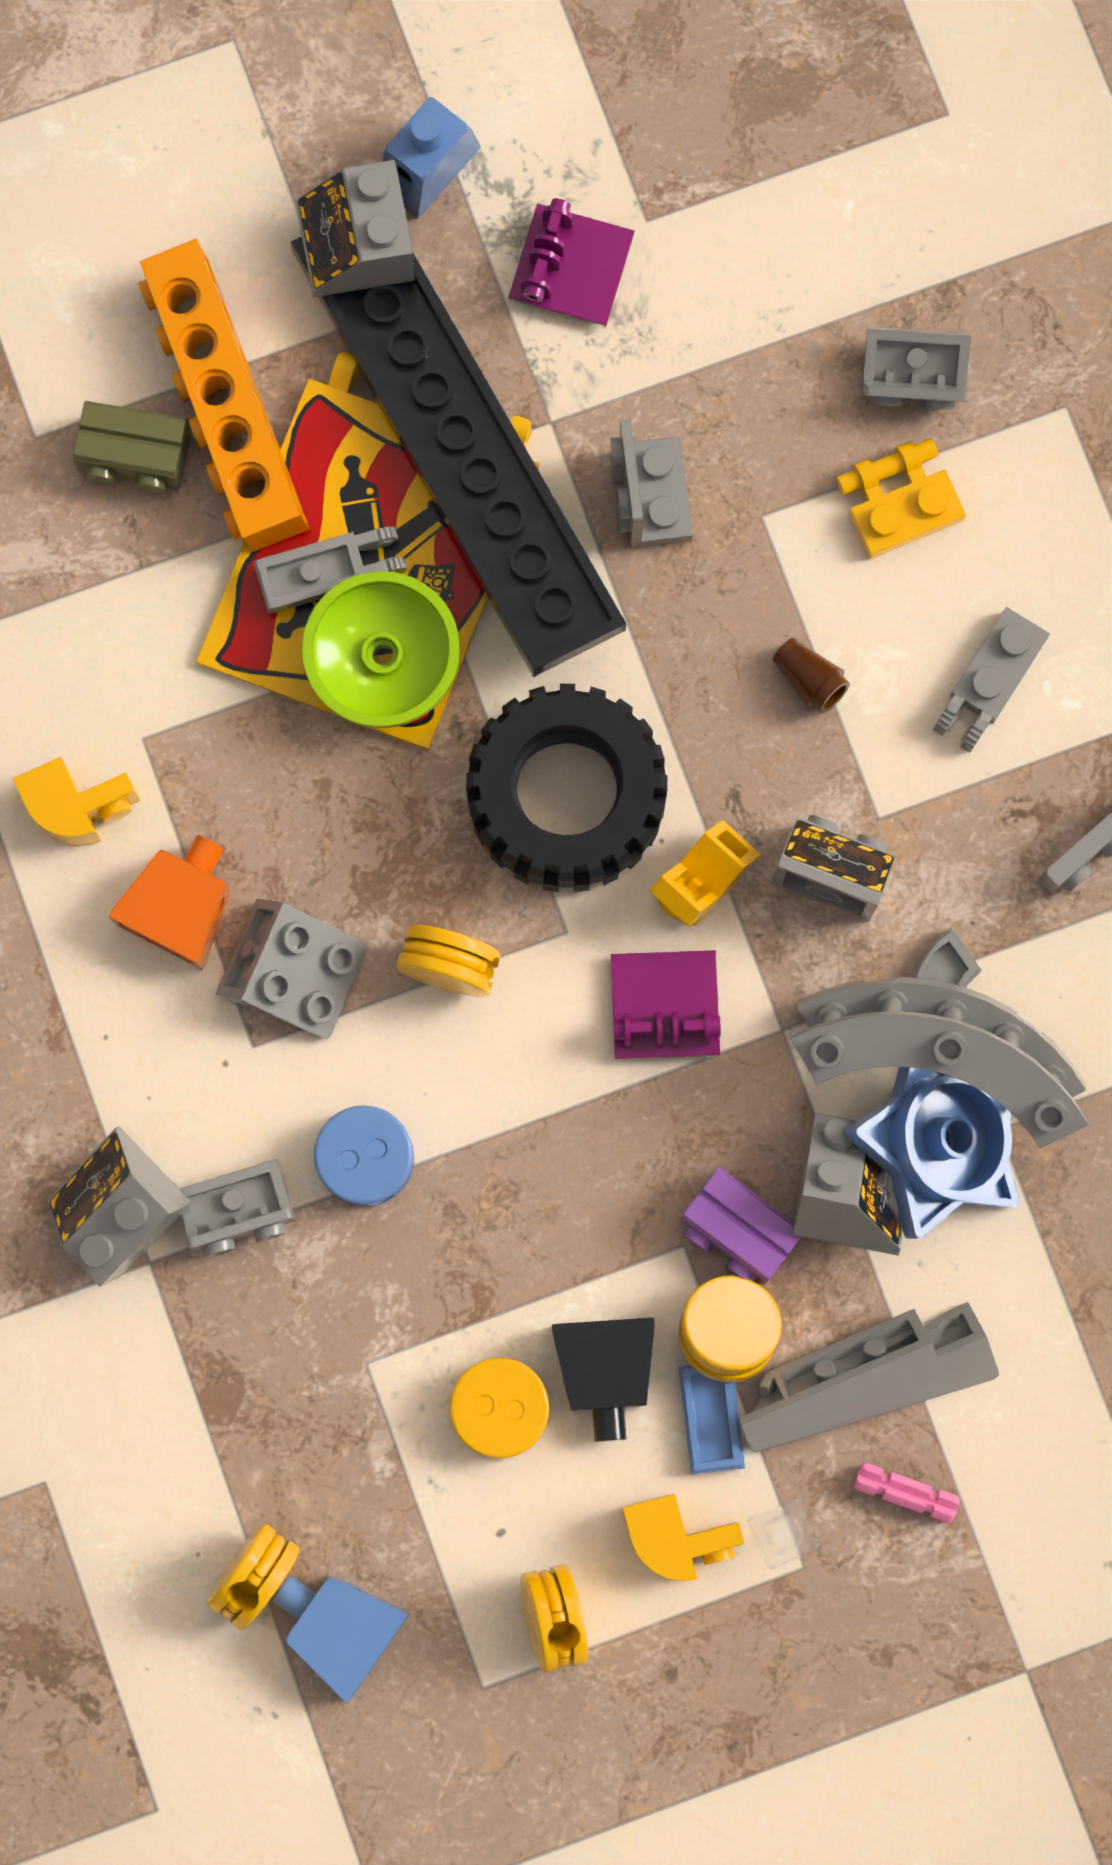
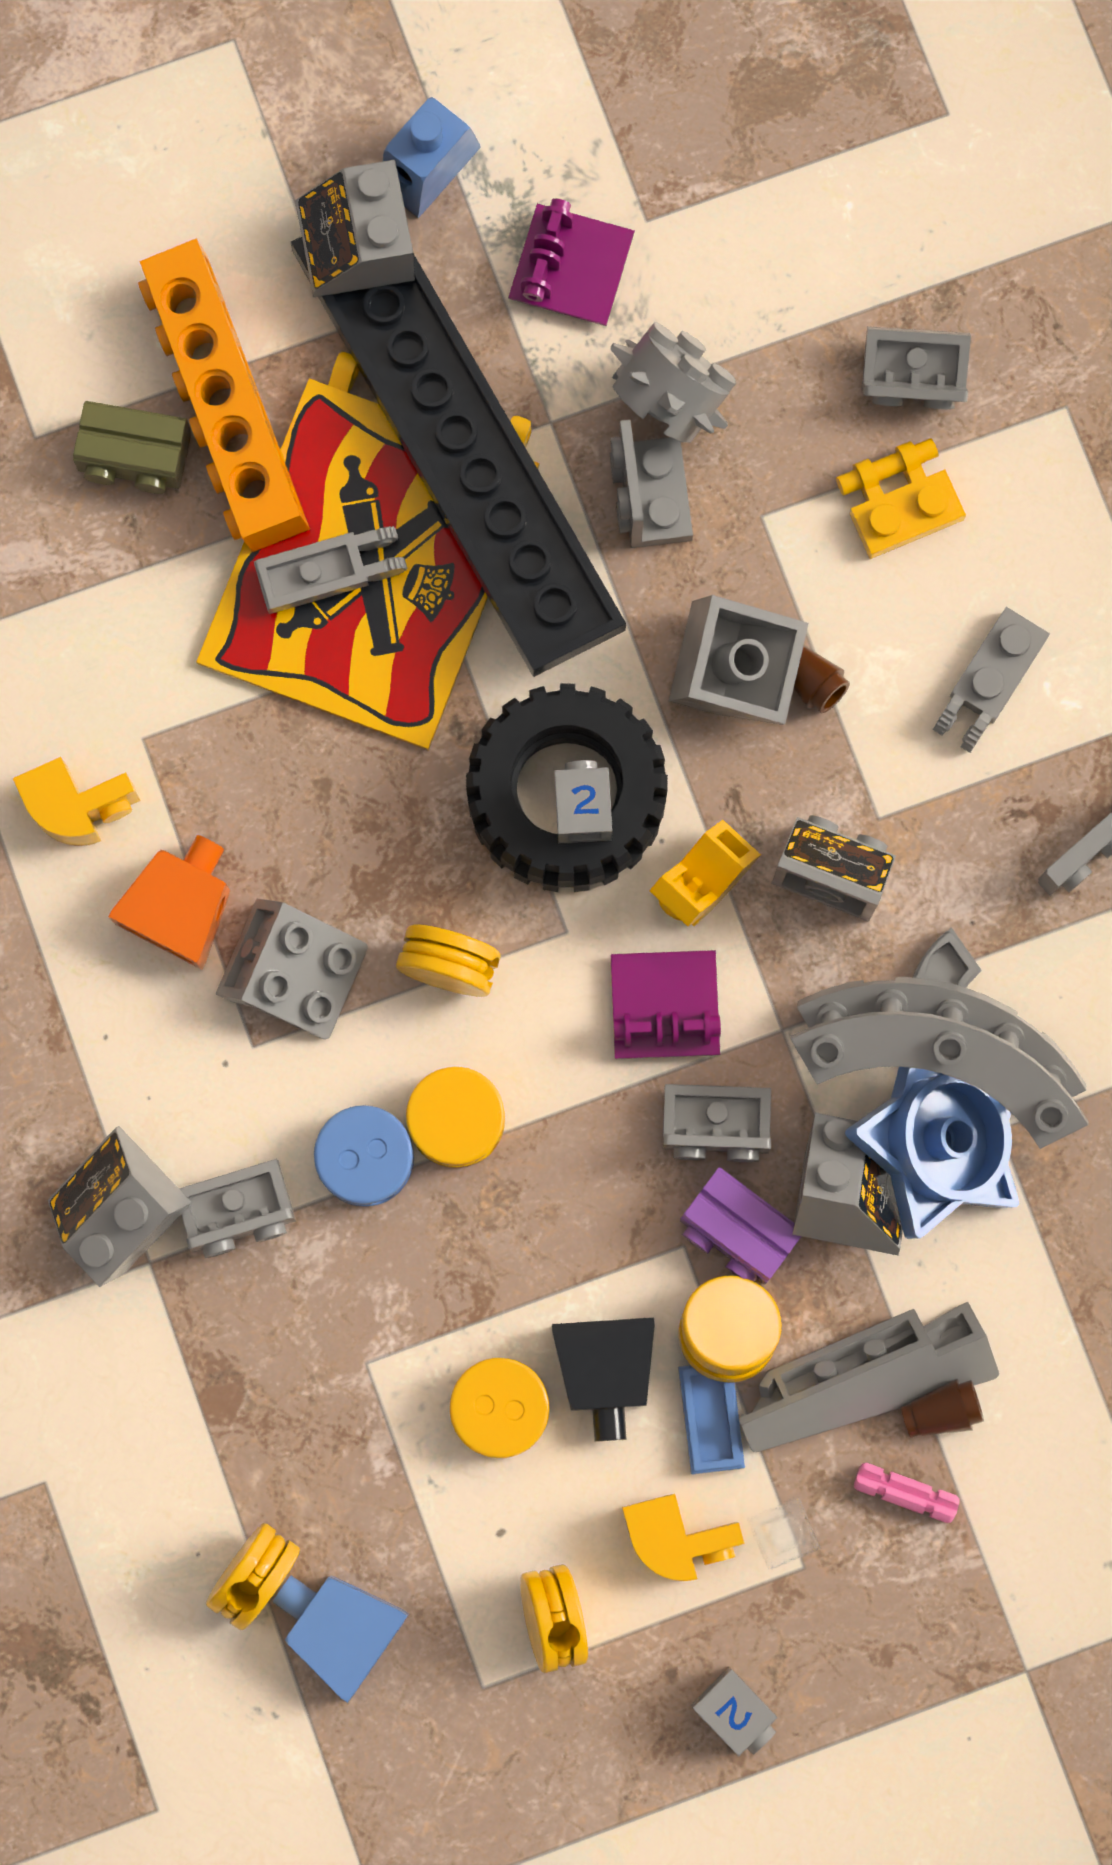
lime dish [302,571,460,728] -> none
none -> yellow head [406,1067,505,1168]
none -> light grey brick [555,760,612,844]
none -> light grey brick [610,322,736,443]
none -> light grey bracket [662,1084,771,1162]
none -> light grey slope [669,595,809,725]
none -> light grey brick [691,1667,778,1756]
none -> reddish brown cone [901,1379,984,1438]

